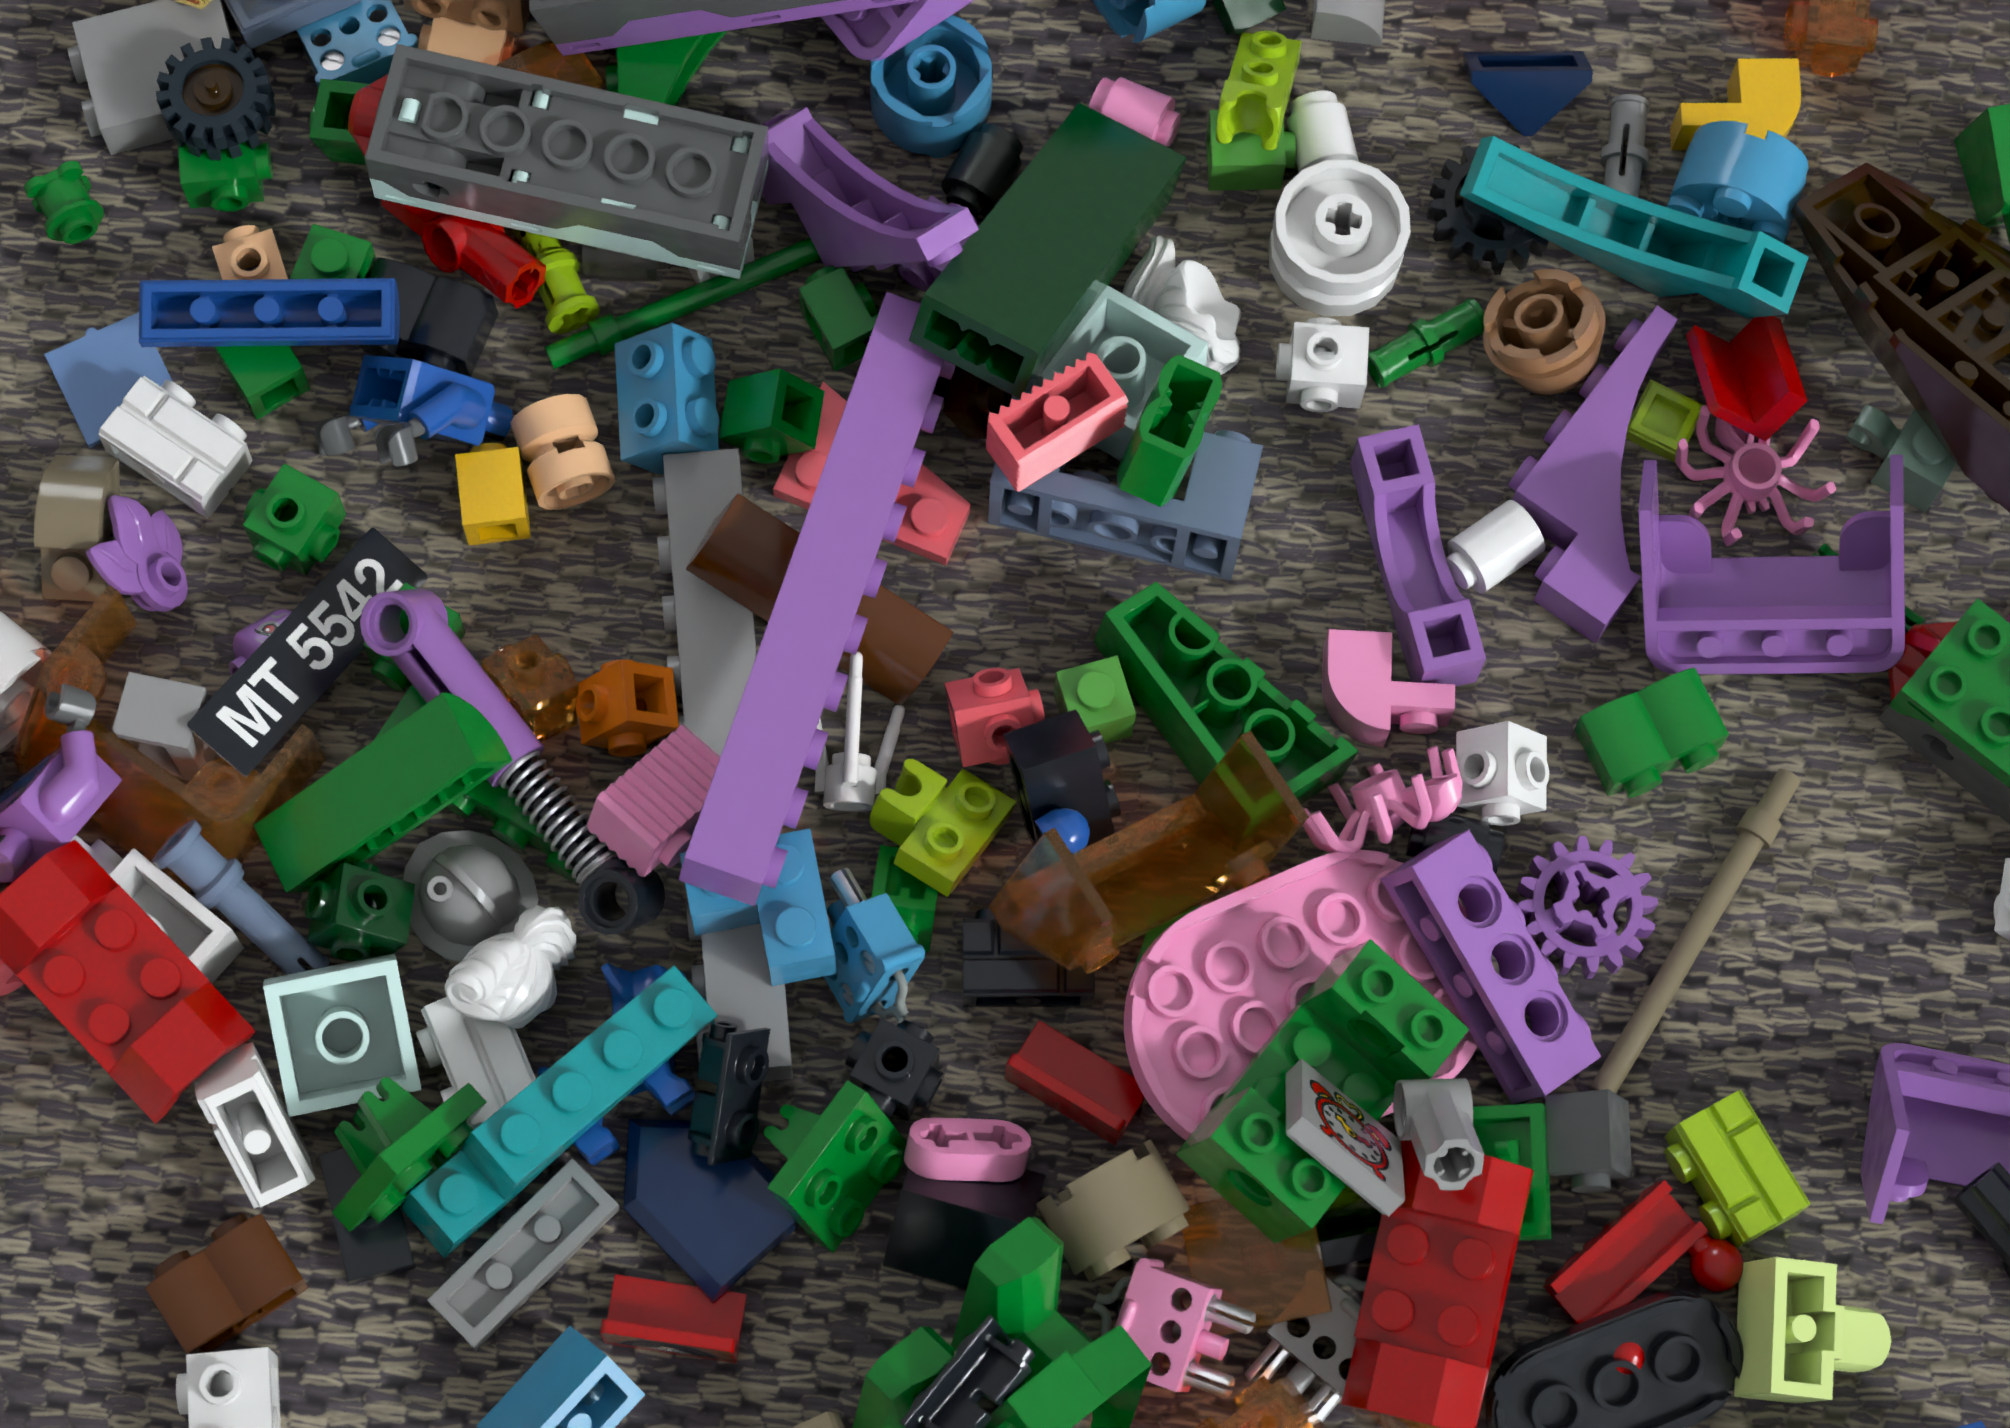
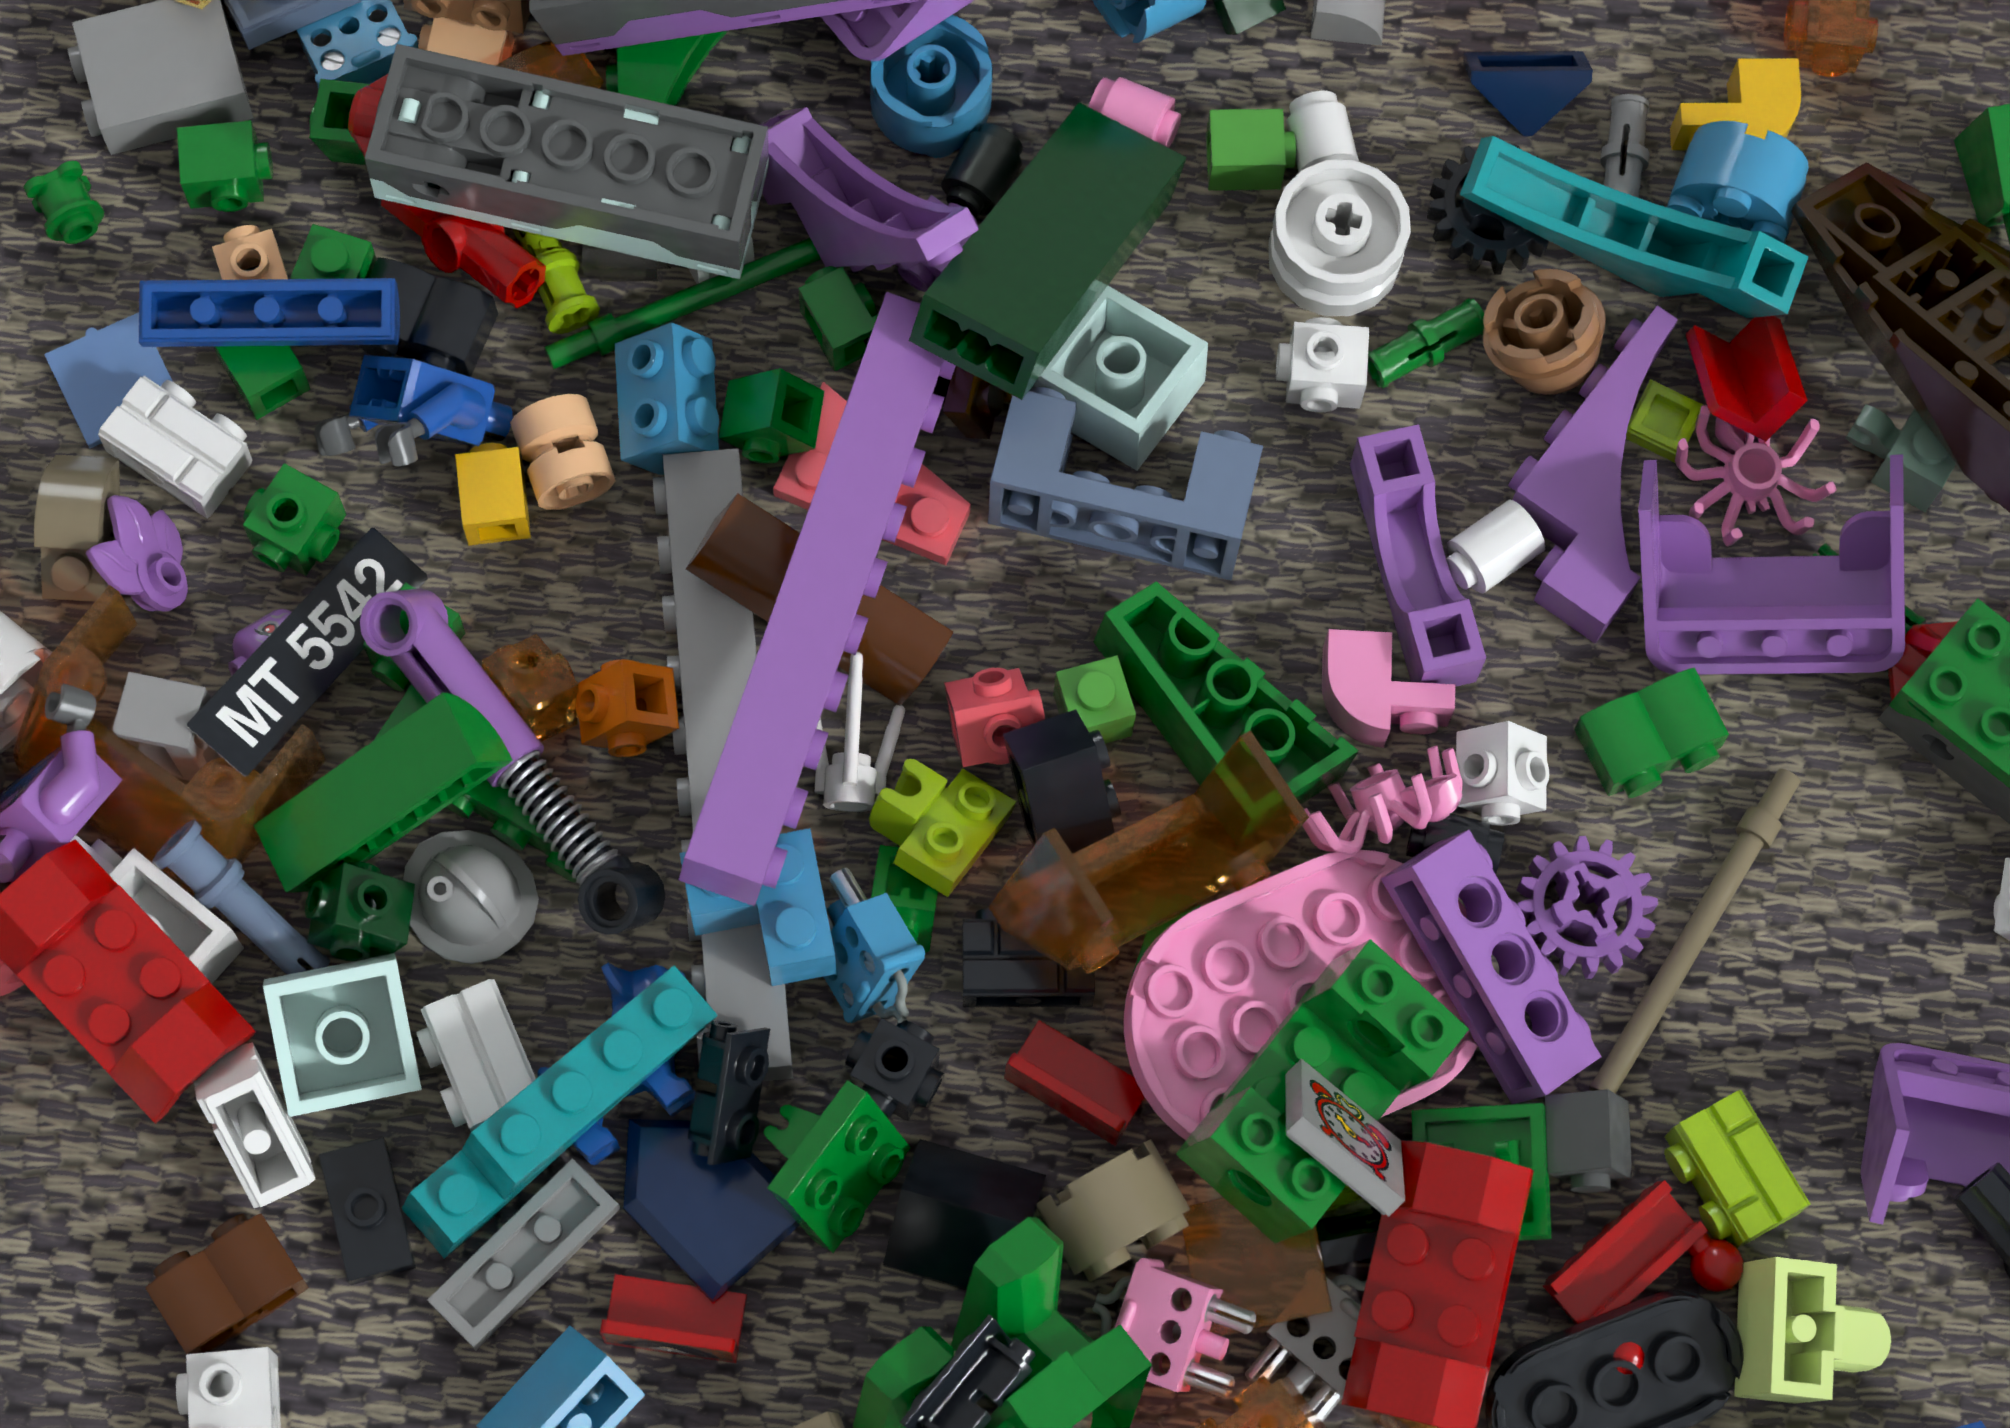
black wheel [156,37,276,160] -> none
green plate [332,1077,487,1232] -> none
white hair [445,905,577,1029] -> none
bright pink brick [587,724,720,877] -> none
bright pink beam [904,1117,1031,1182] -> none
coral brick [986,352,1129,492] -> none
blue hinge [1035,808,1090,865] -> none
green brick [1117,354,1222,507] -> none
white hair [1122,235,1241,375] -> none
lime plate [1216,31,1302,150] -> none
light grey piece [1393,1078,1484,1190] -> none

